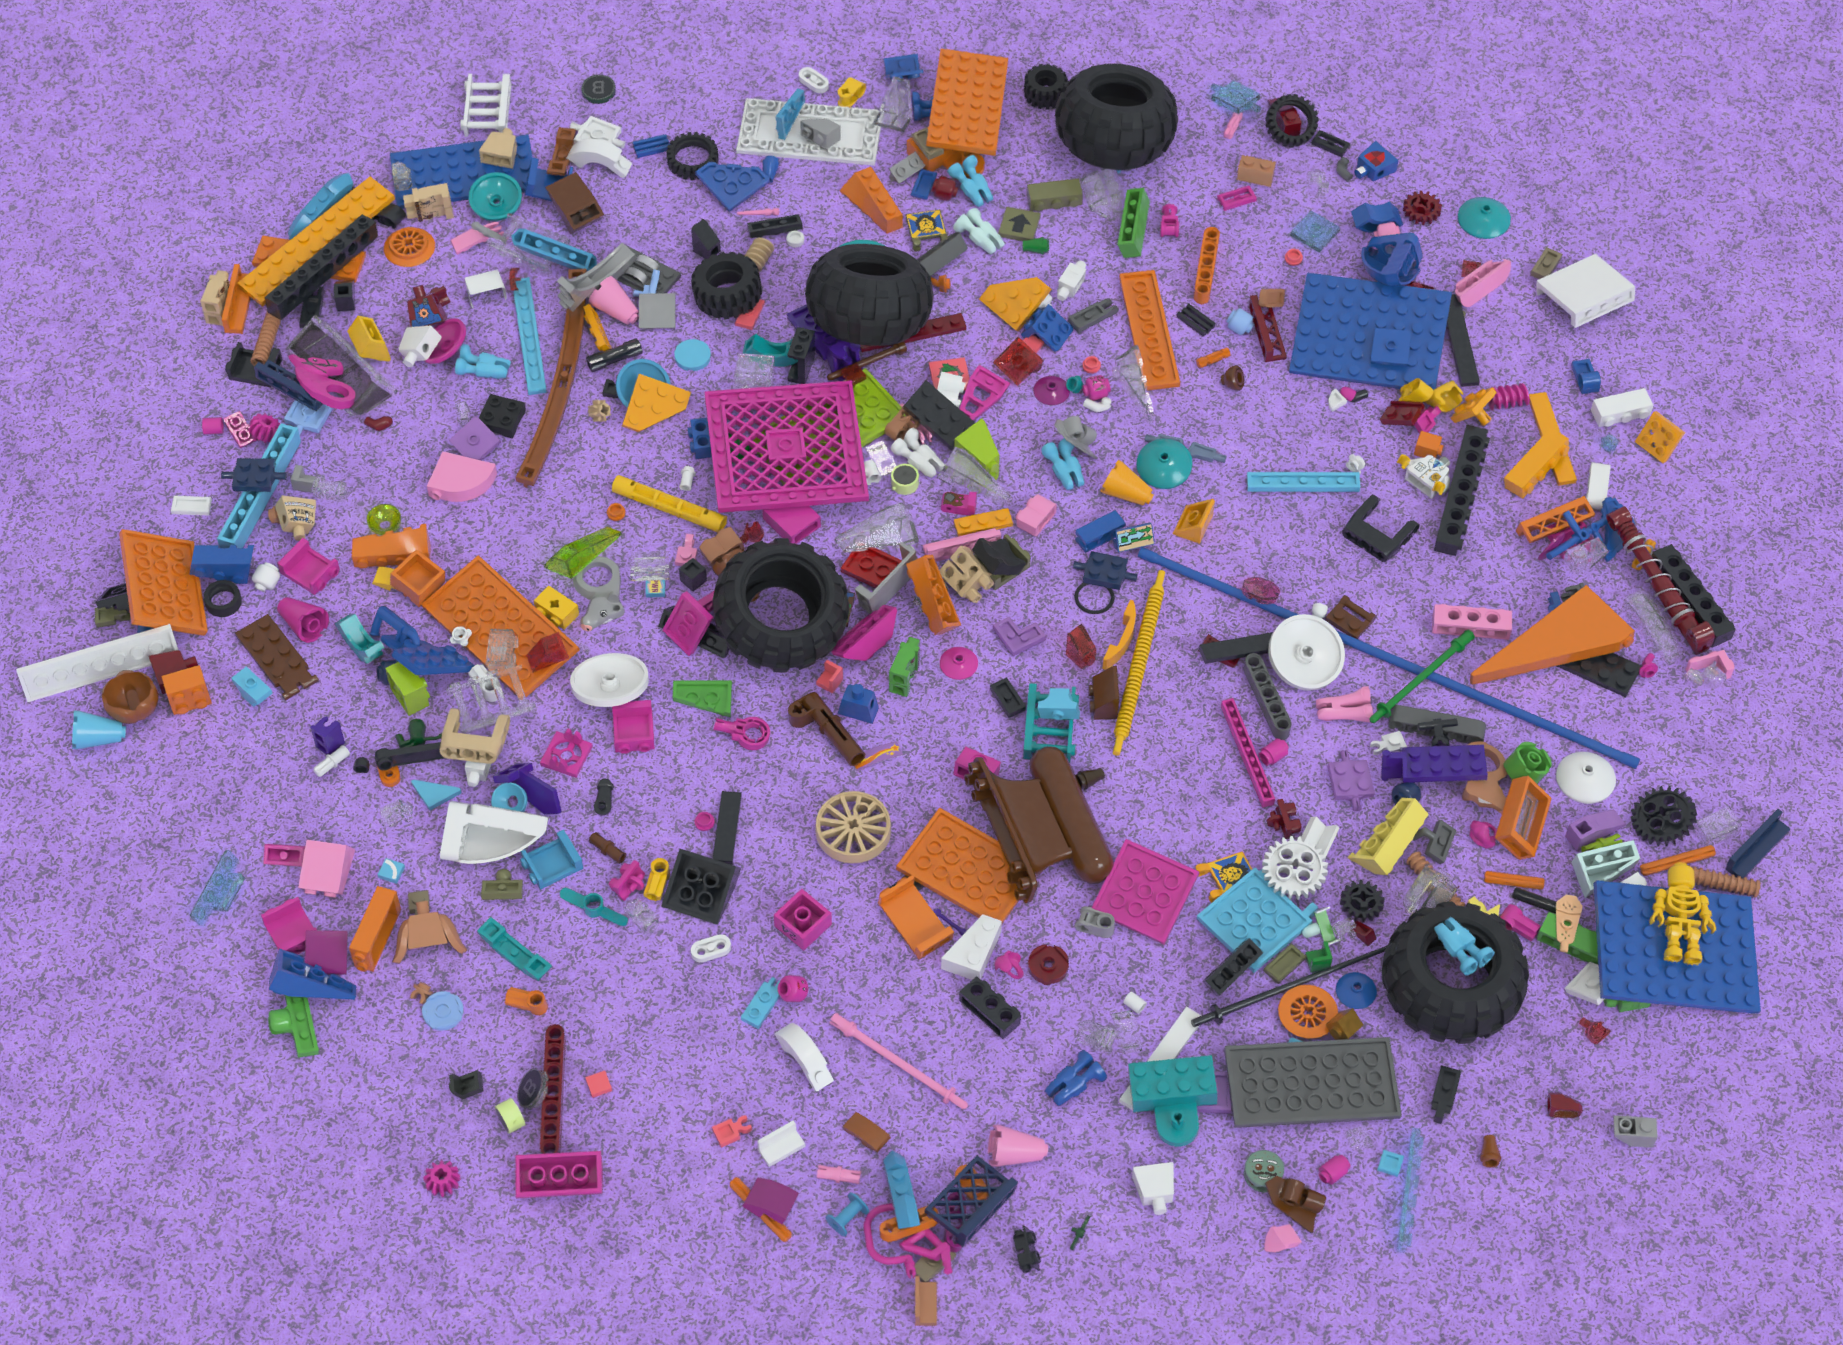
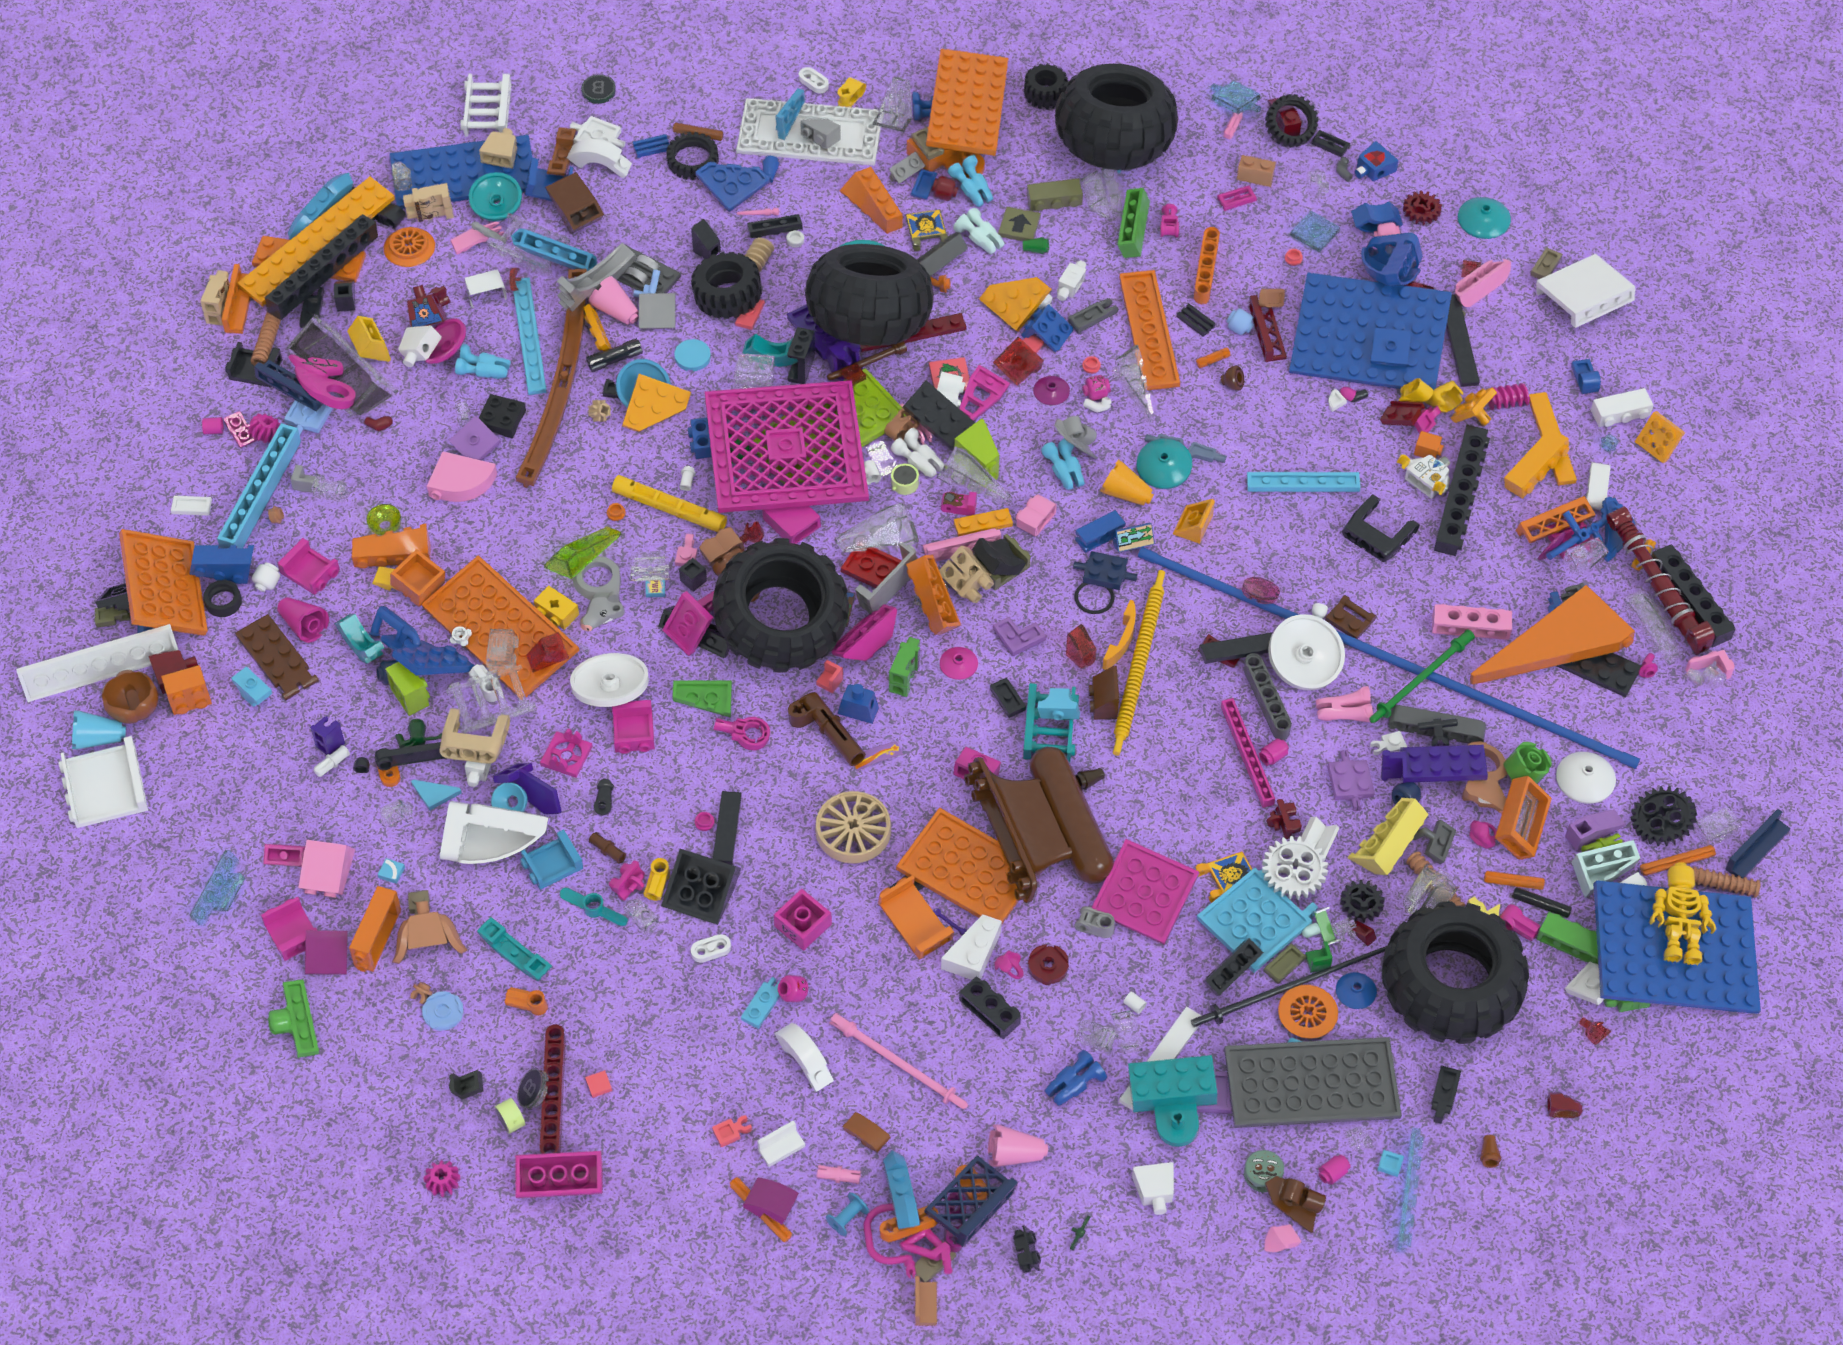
dark blue plate [221,458,287,492] -> none
blue wedge [269,948,356,1000] -> none
tan torso [275,495,316,541] -> none
olive plate [481,868,523,900] -> none
blue bracket [883,53,924,82] -> none
teal plate [1066,375,1083,394] -> none
pearl gold brick [1325,1008,1364,1040] -> none
white plate [1346,454,1365,475] -> none
medium azure piece [1434,917,1495,975] -> none
light nougat piece [1556,894,1583,953] -> none
light grey slope [1613,1115,1658,1148] -> none
none -> white panel [59,736,148,828]
none -> dark orange axle [673,122,724,141]

